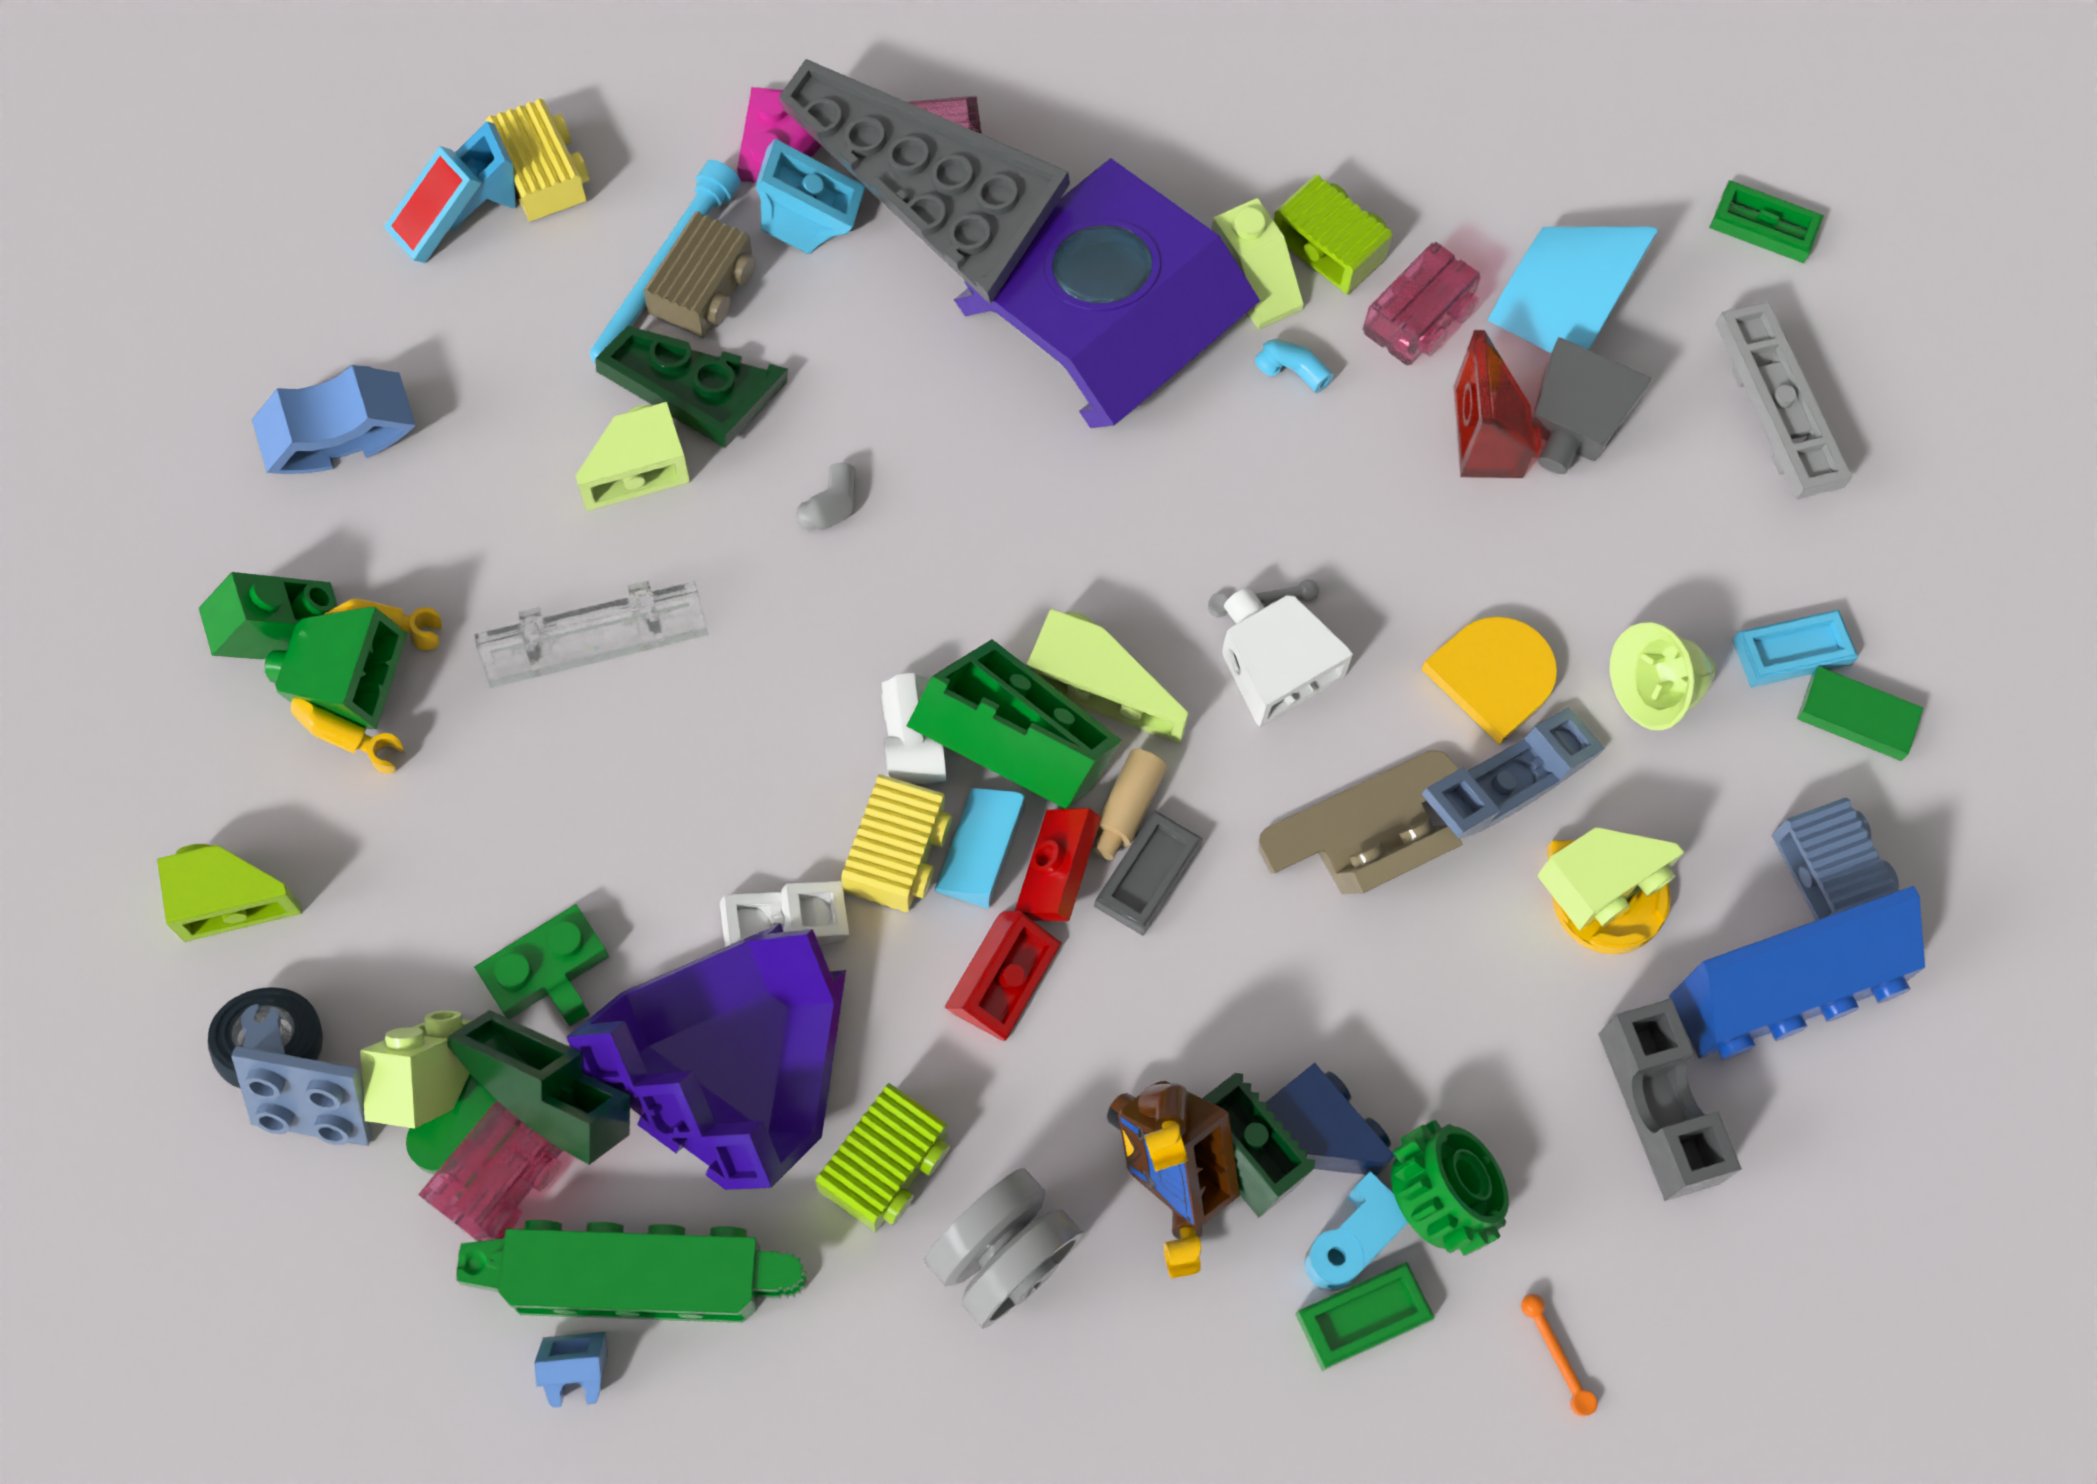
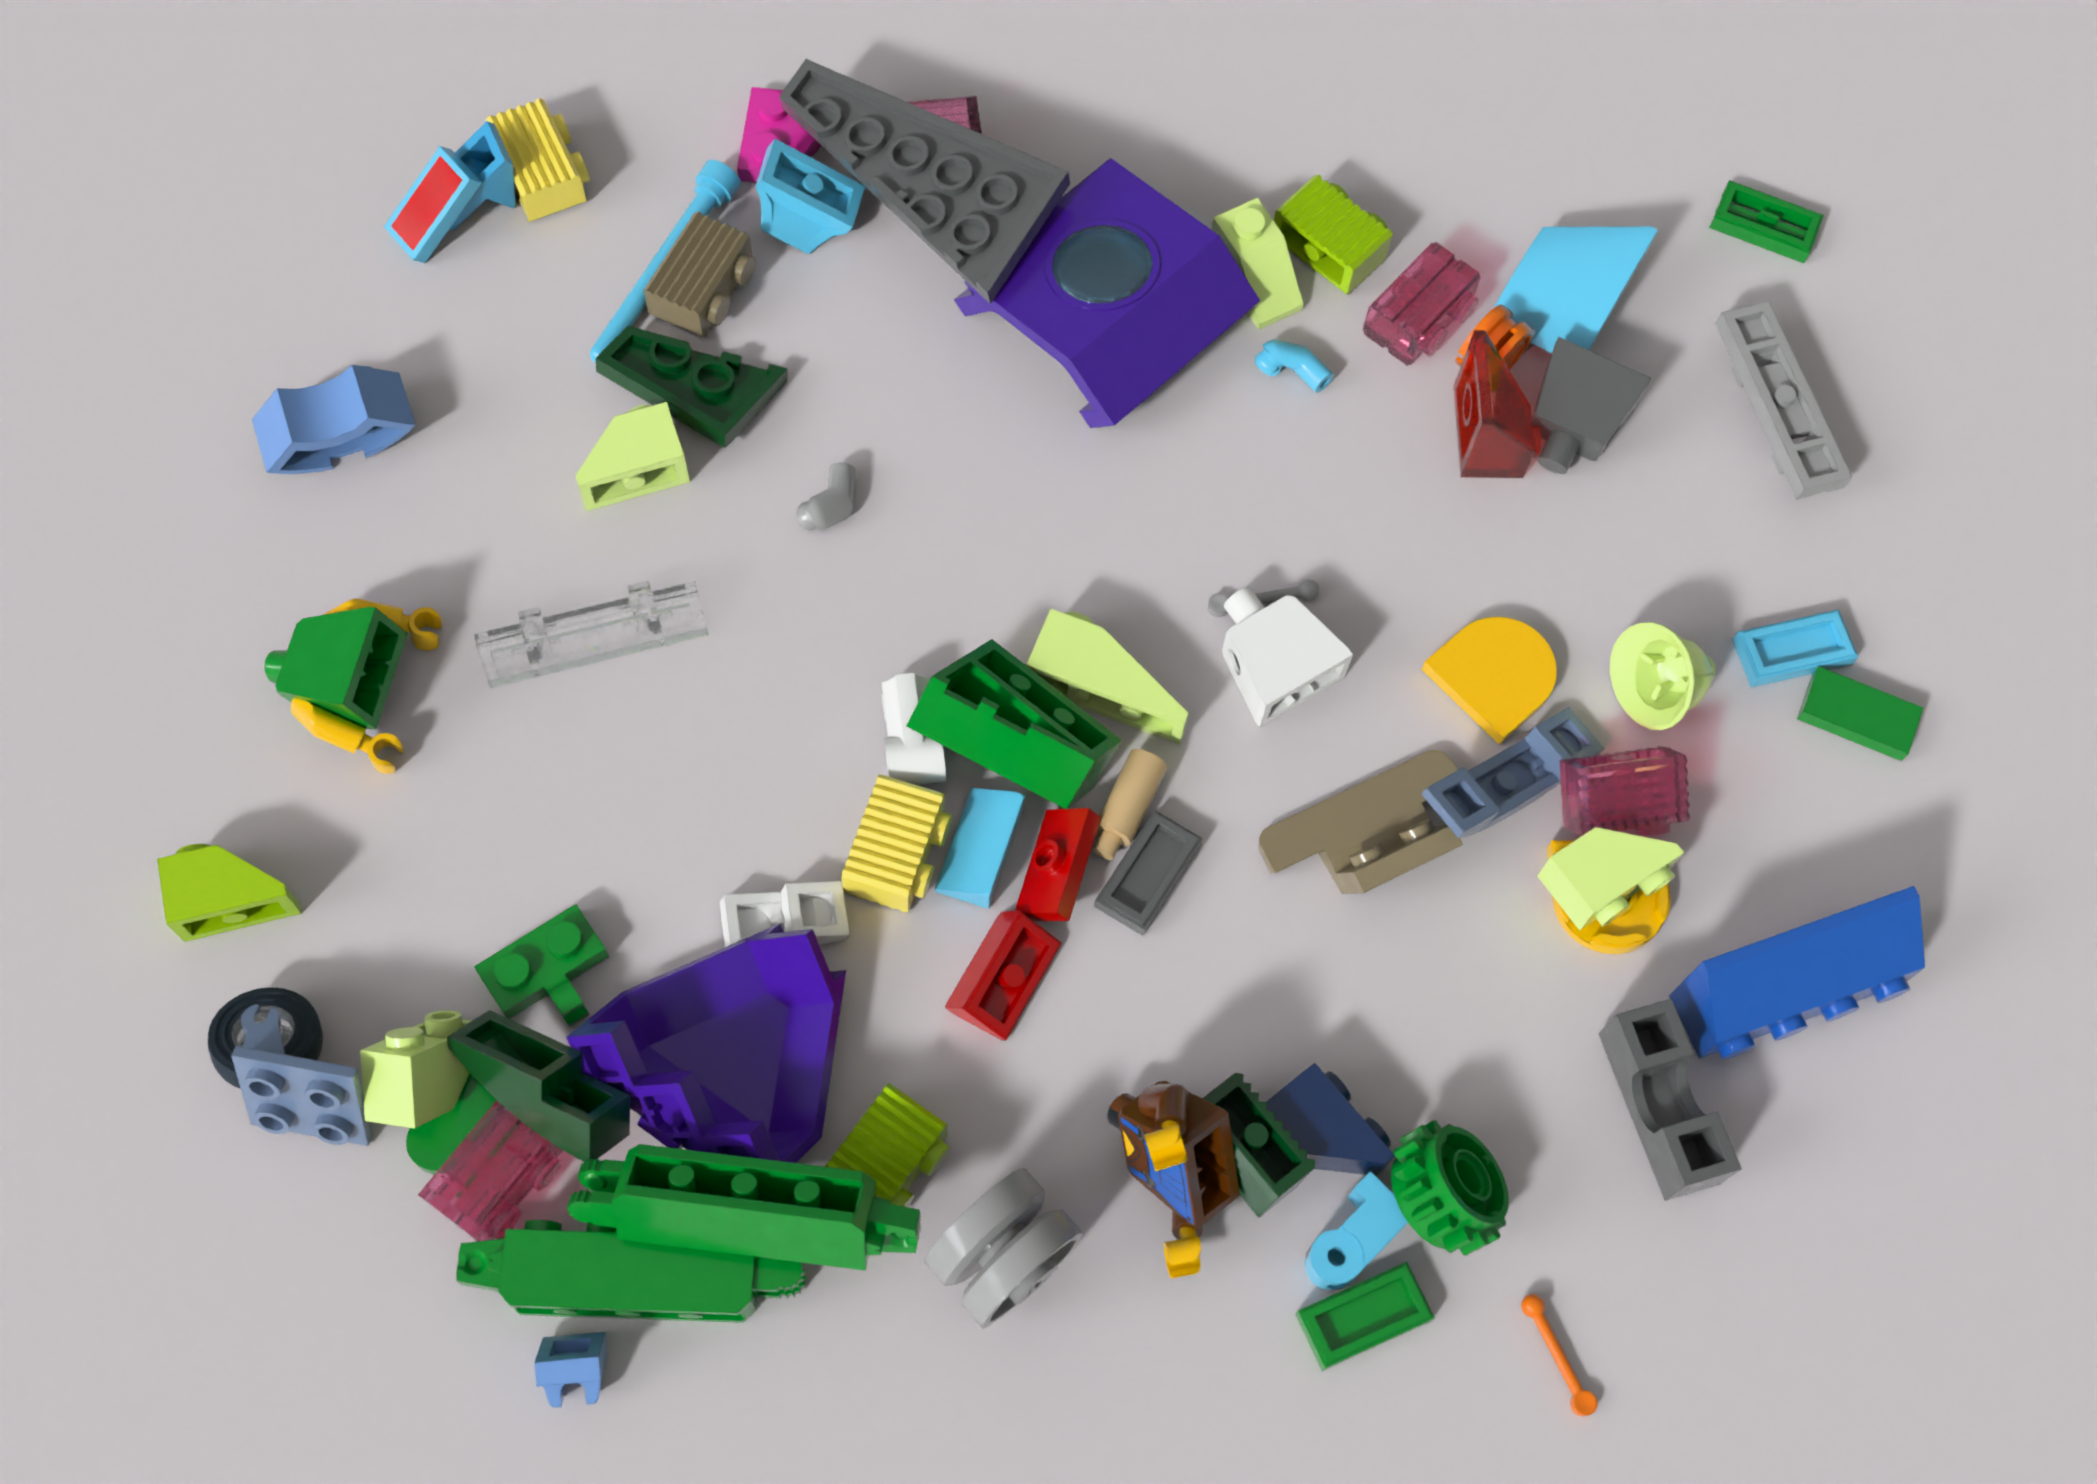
green slope [198,572,338,660] -> none
sand blue brick [1772,797,1899,921] -> none
none -> green hinge [566,1144,921,1271]
none -> orange wheel [1455,304,1535,388]
none -> clear pink brick [1560,746,1690,836]

